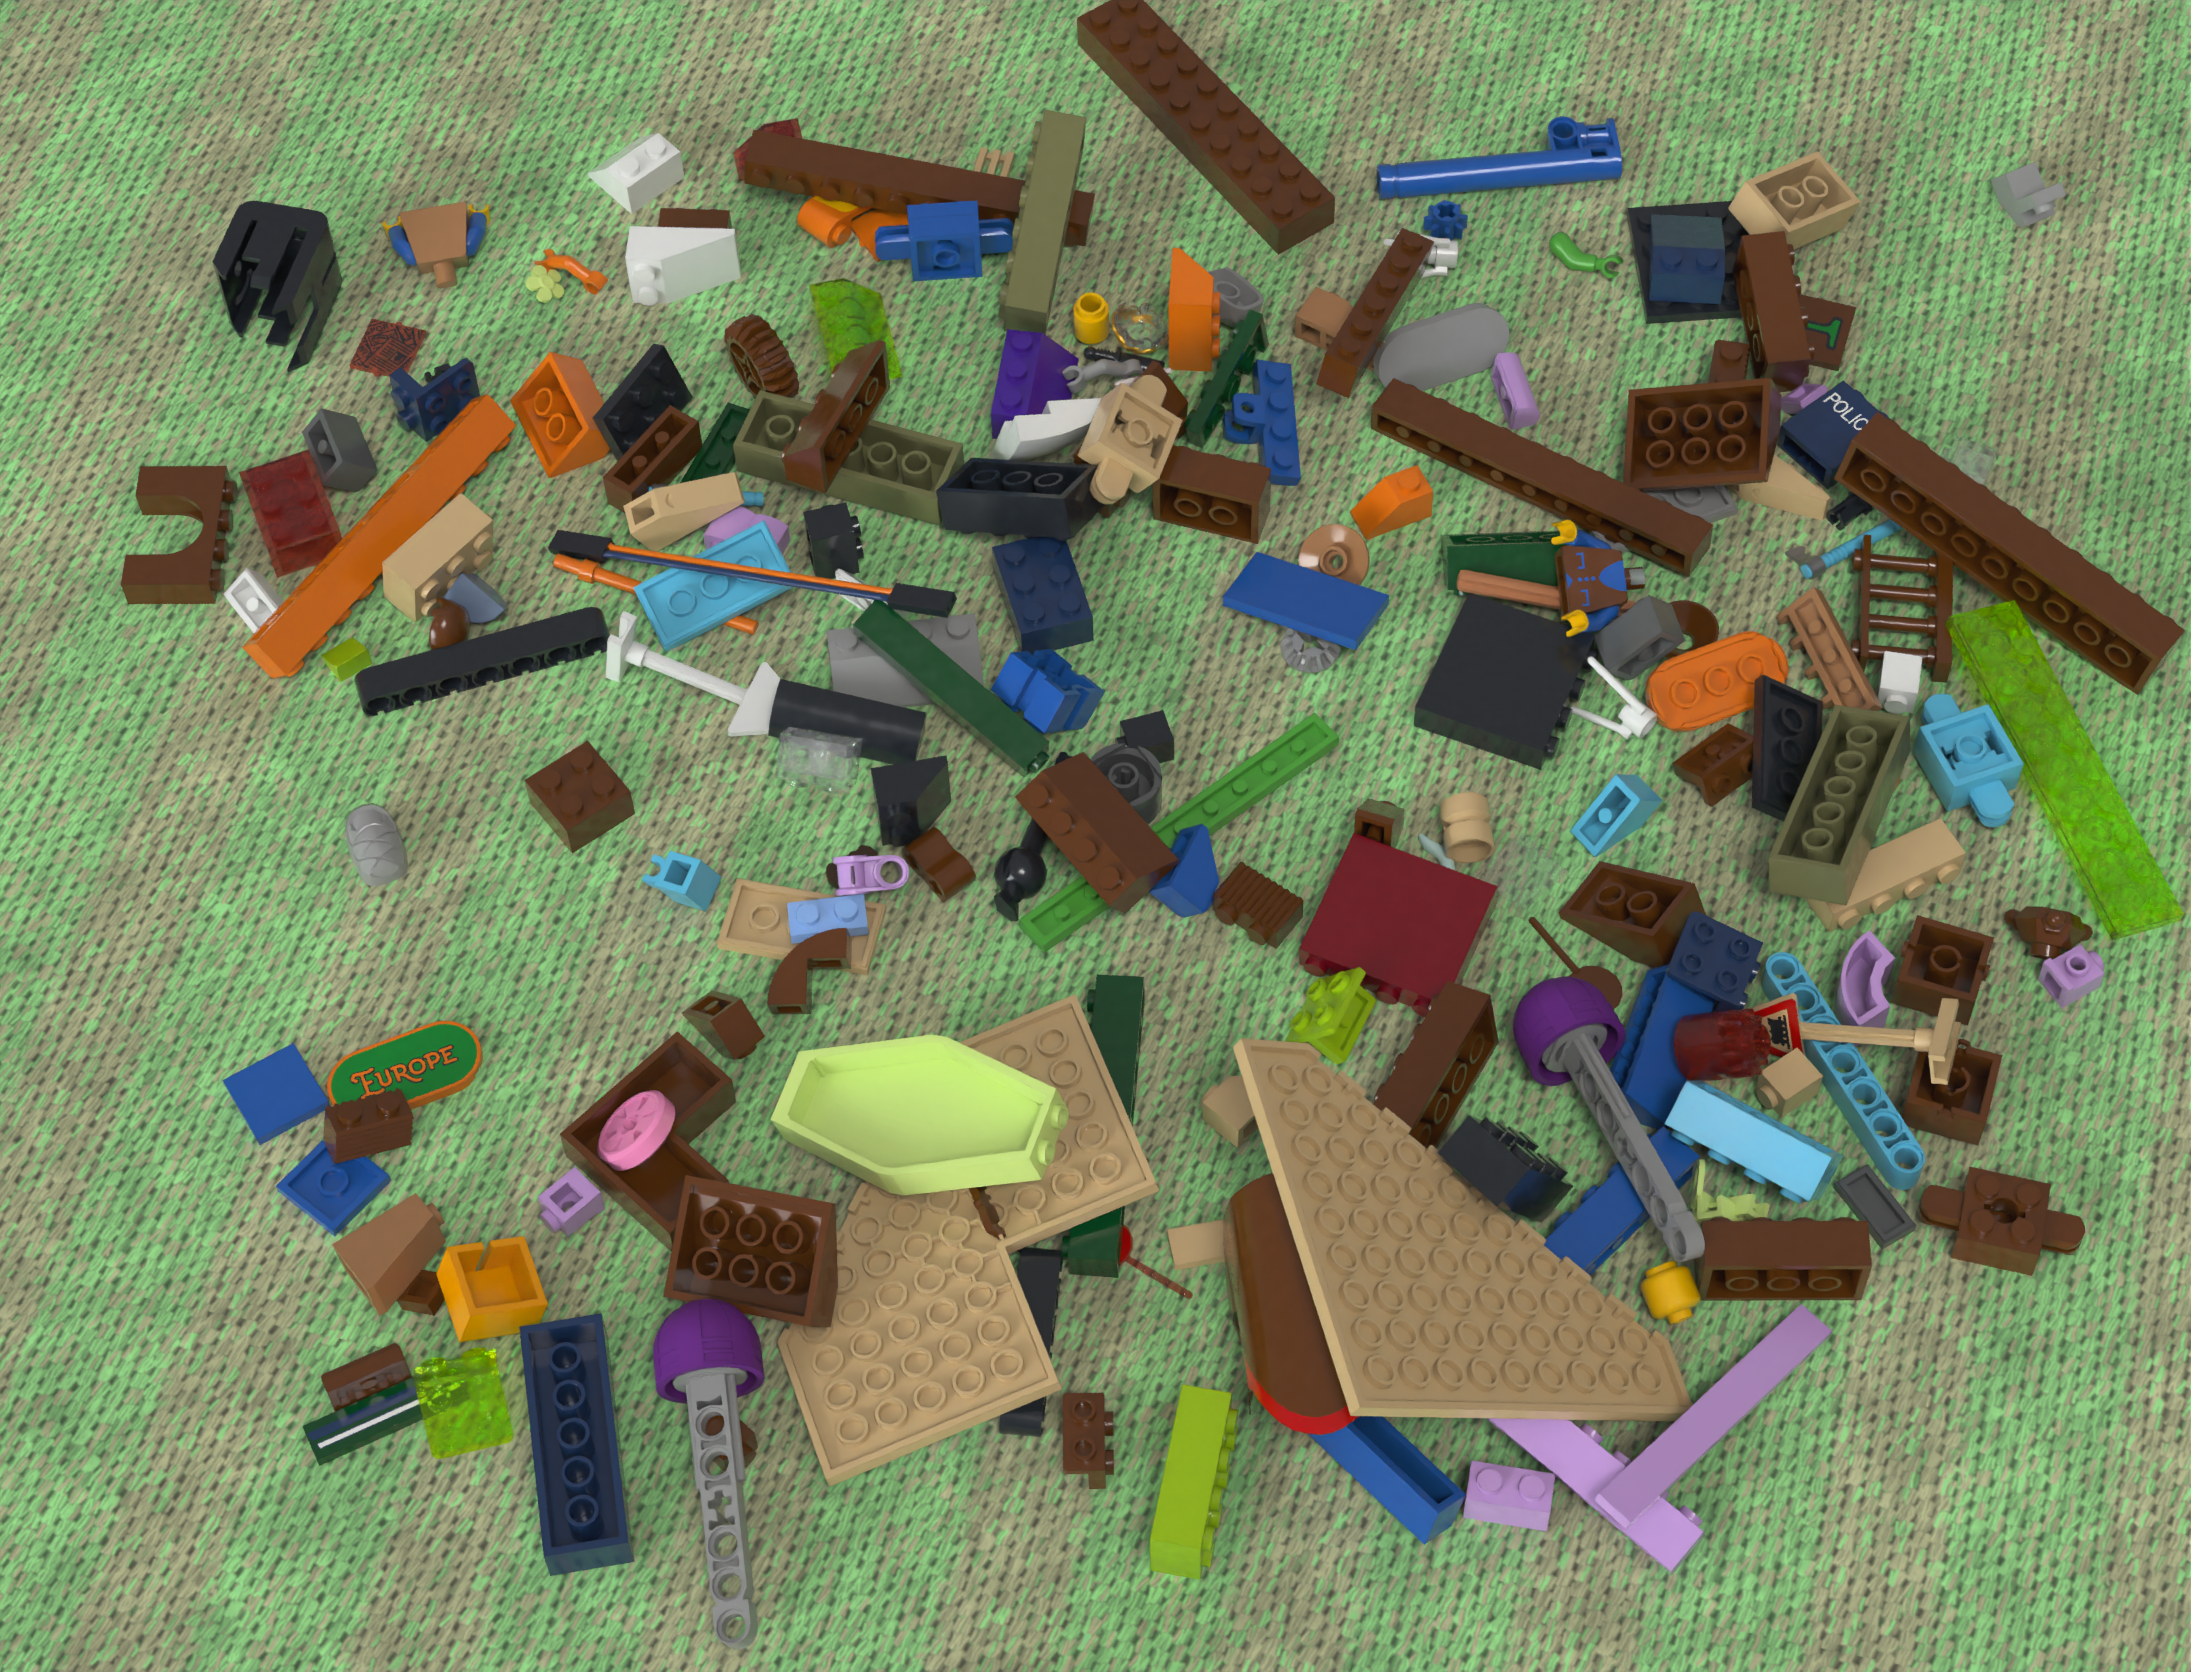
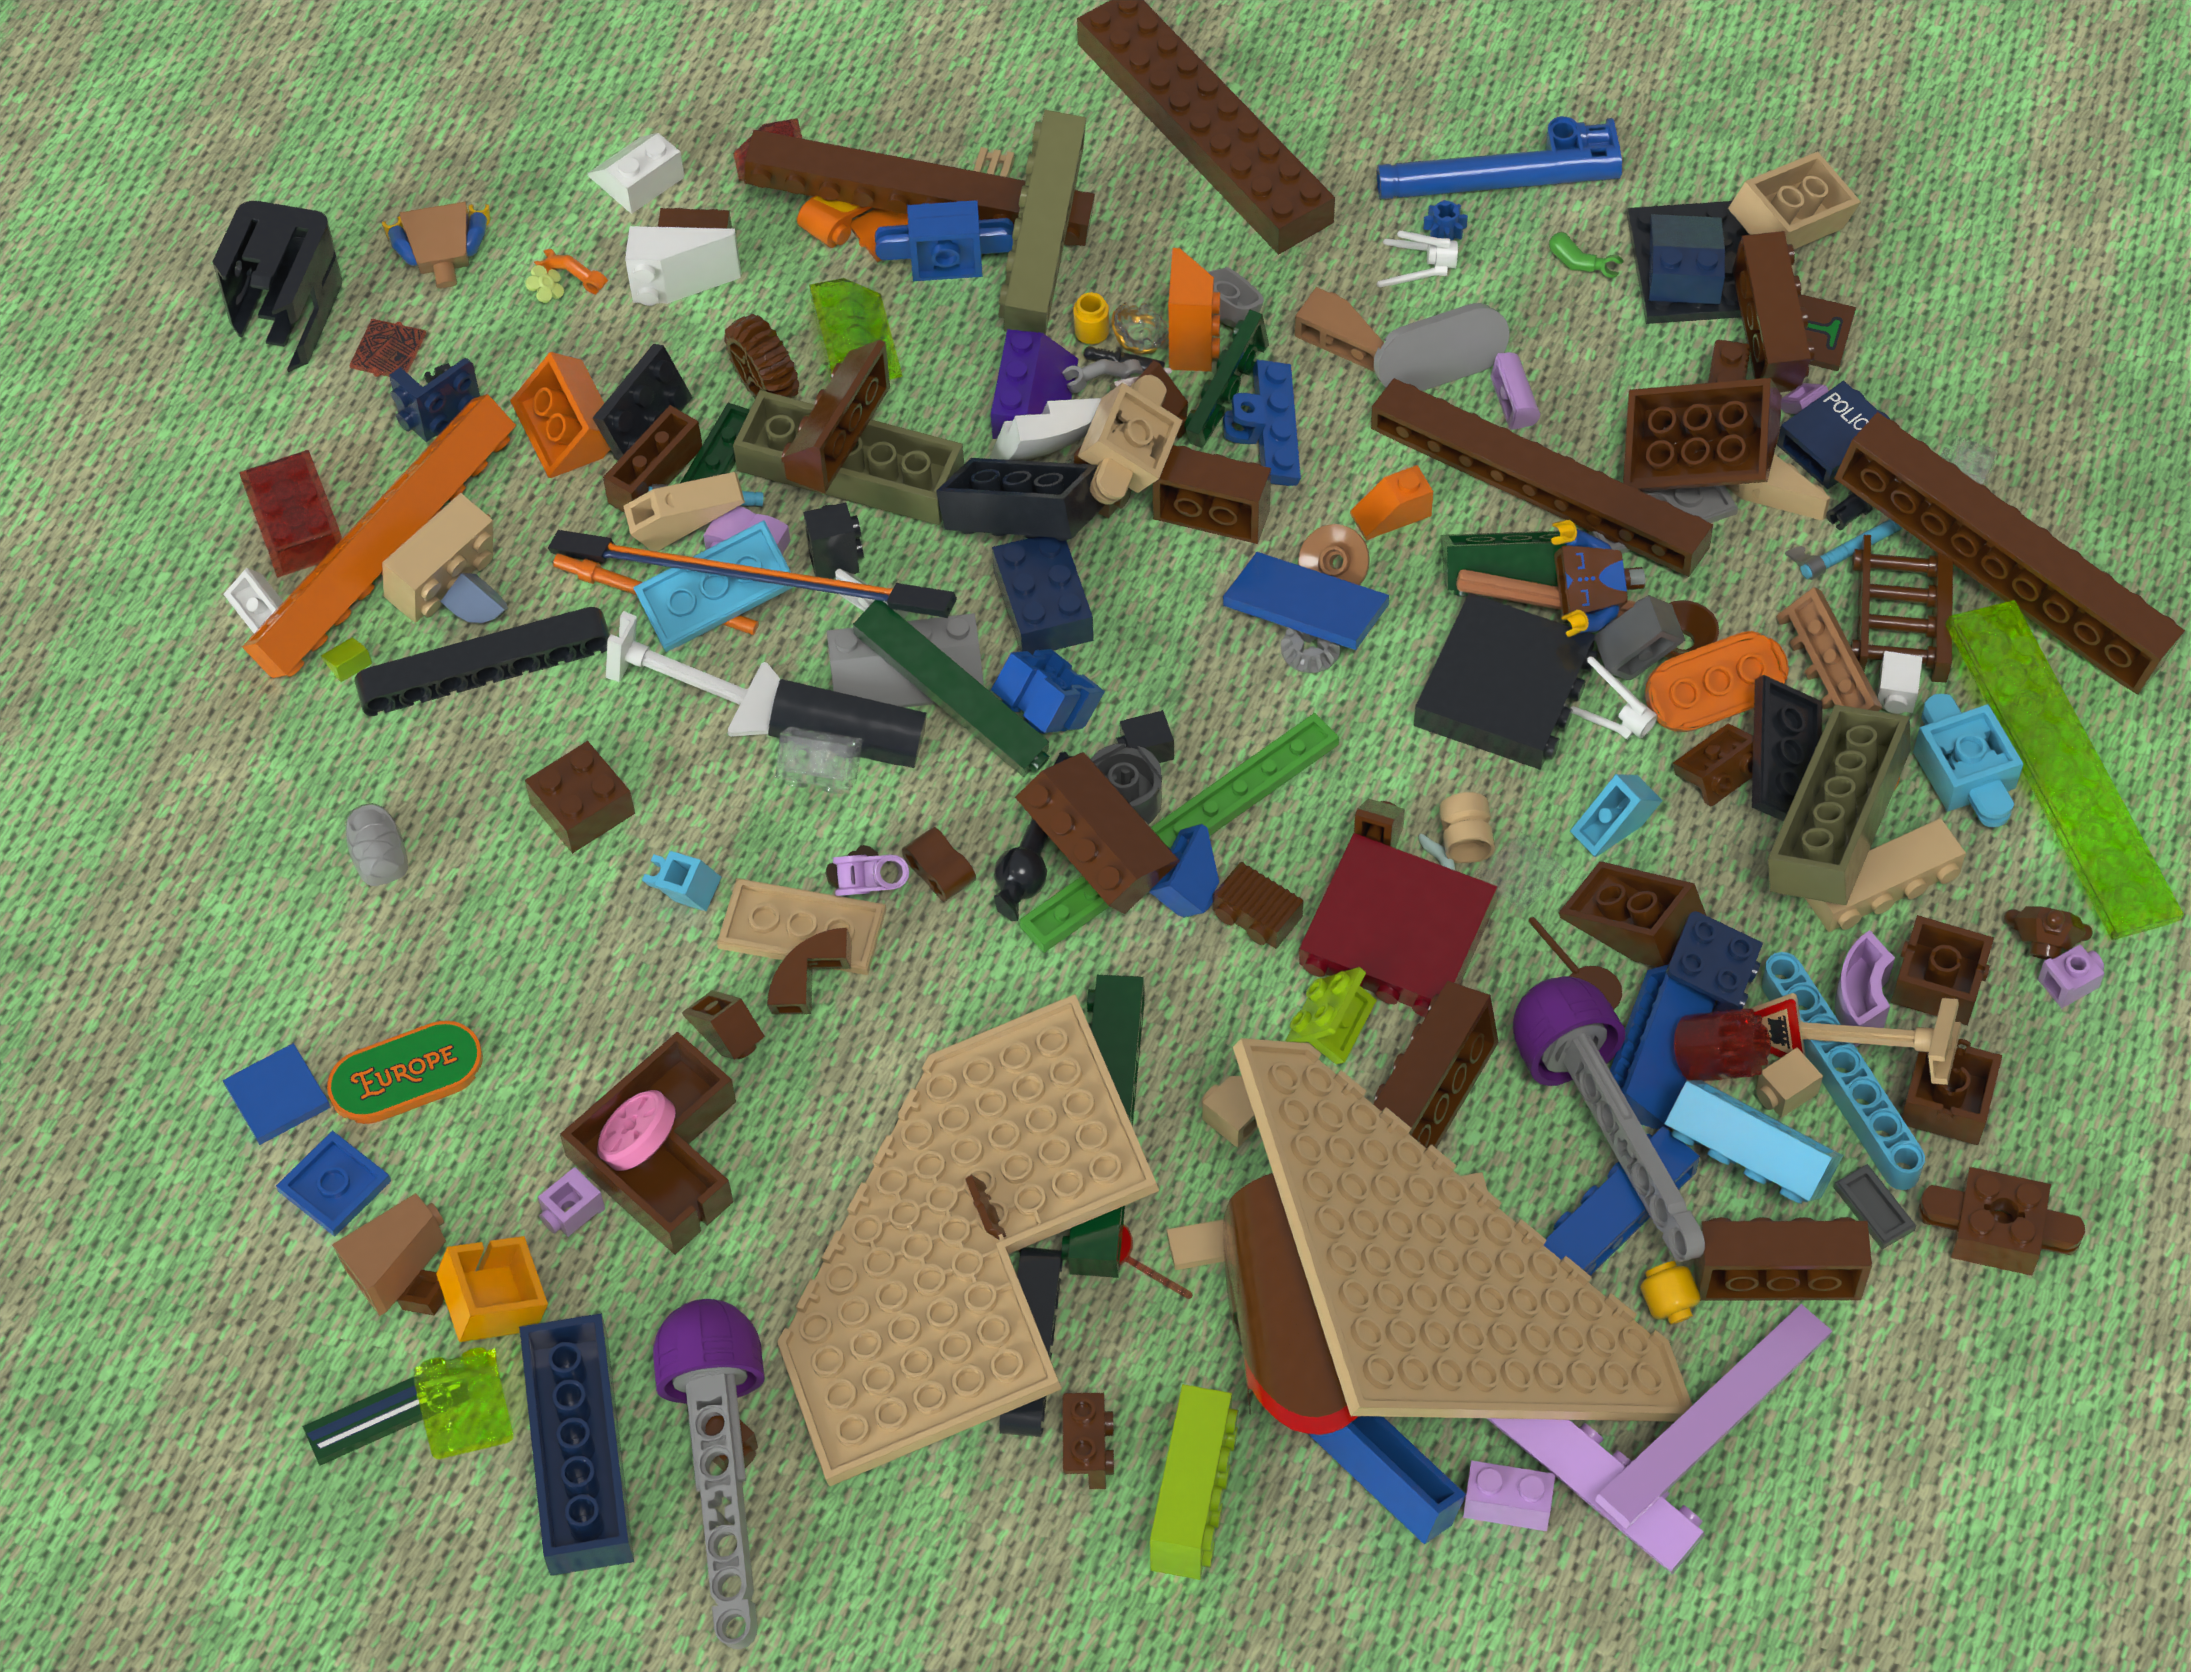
reddish brown arch [121,466,238,604] -> none
dark grey brick [302,408,378,493] -> none
reddish brown bracket [321,1343,412,1411] -> none
reddish brown brick [323,1088,414,1164] -> none
reddish brown hair [429,597,471,650] -> none
reddish brown slope [663,1175,838,1327] -> none
yellowish green container [771,1035,1069,1195] -> none
light blue plate [787,894,869,944] -> none
black slope [871,755,951,847] -> none
reddish brown brick [1316,228,1434,398] -> none
black brick [1437,1115,1573,1223] -> none
yellowish green piece [1690,1159,1770,1227] -> none
light grey brick [1991,162,2066,227] -> none

